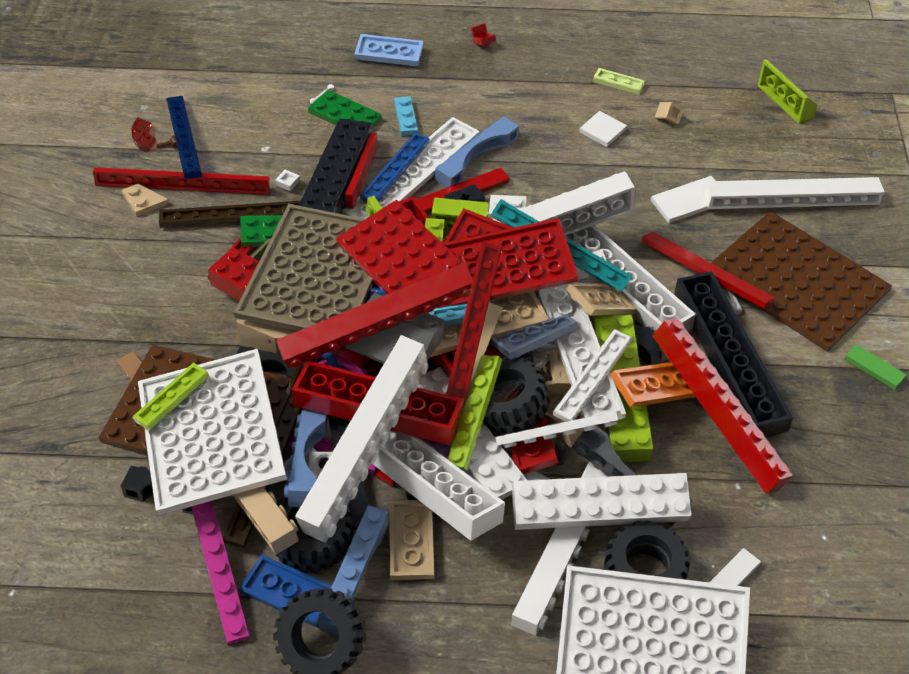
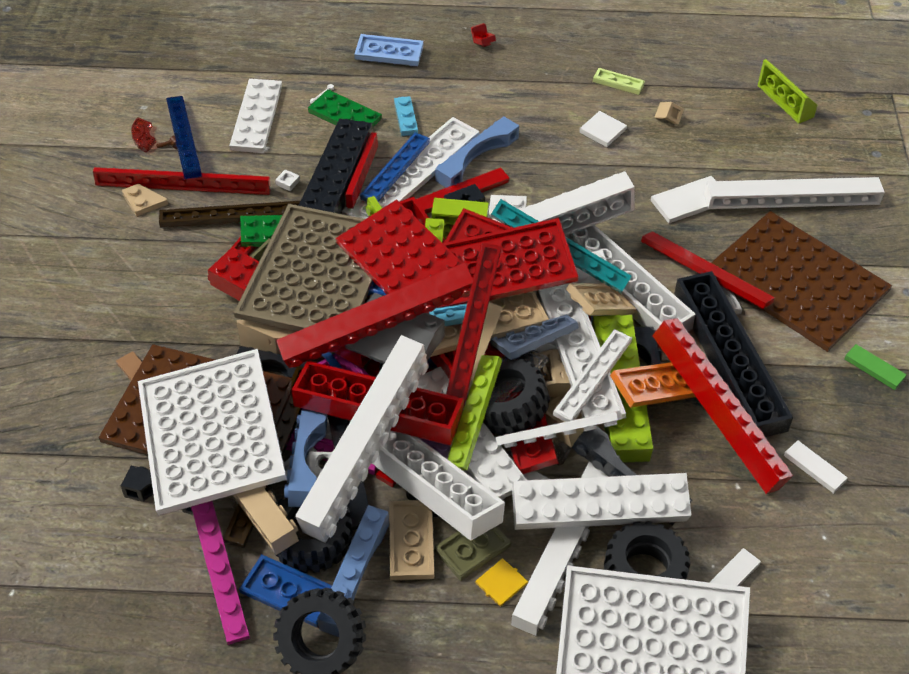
lime plate [133,363,209,431] -> none
none -> white plate [229,79,282,153]
none -> olive tile [434,526,511,581]
none -> yellow piece [475,558,528,607]
none -> white tile [784,441,848,494]

